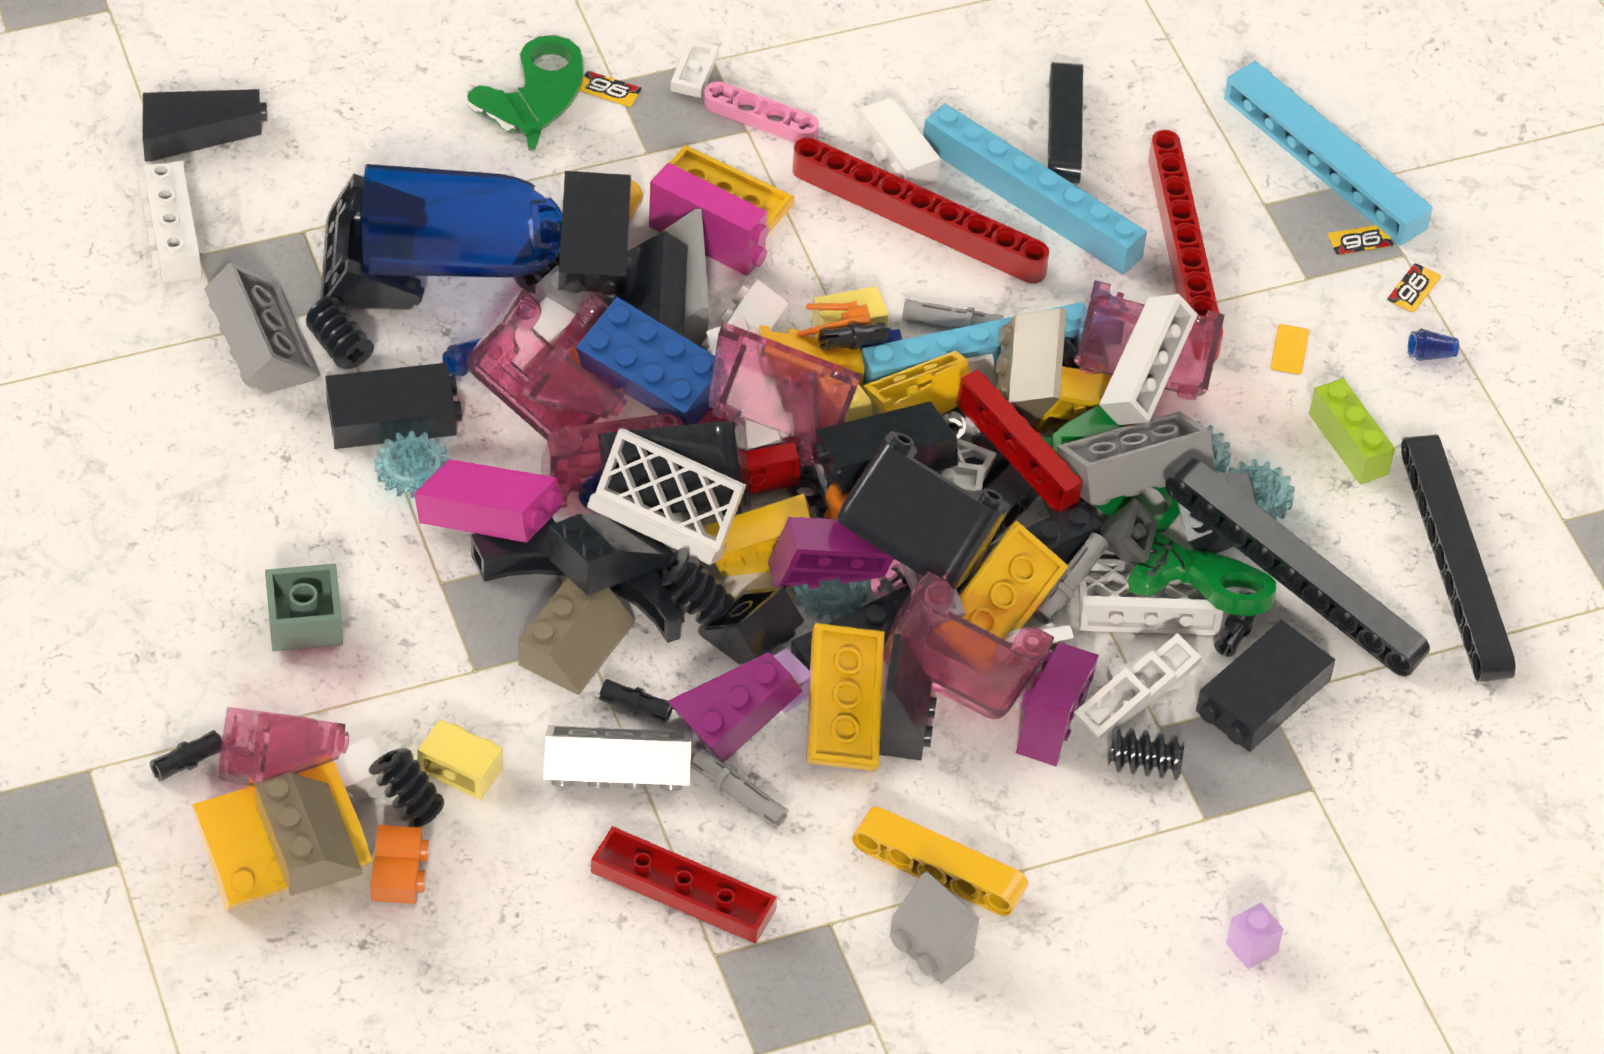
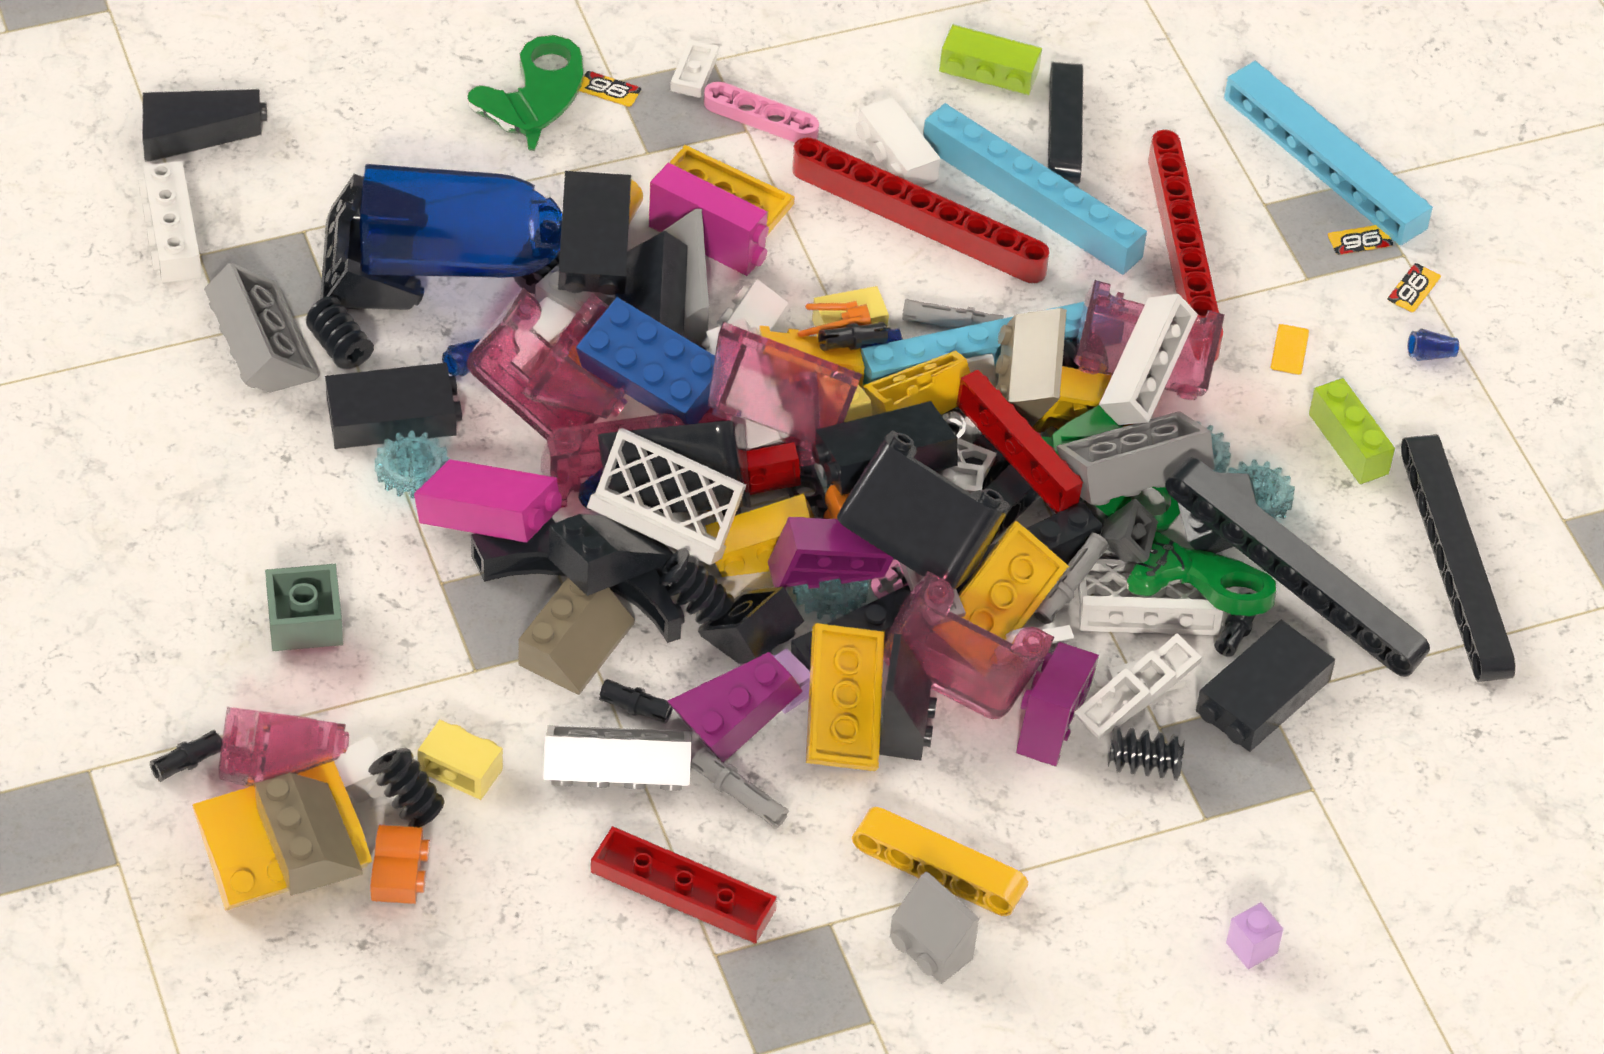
none -> lime brick [939,24,1042,95]

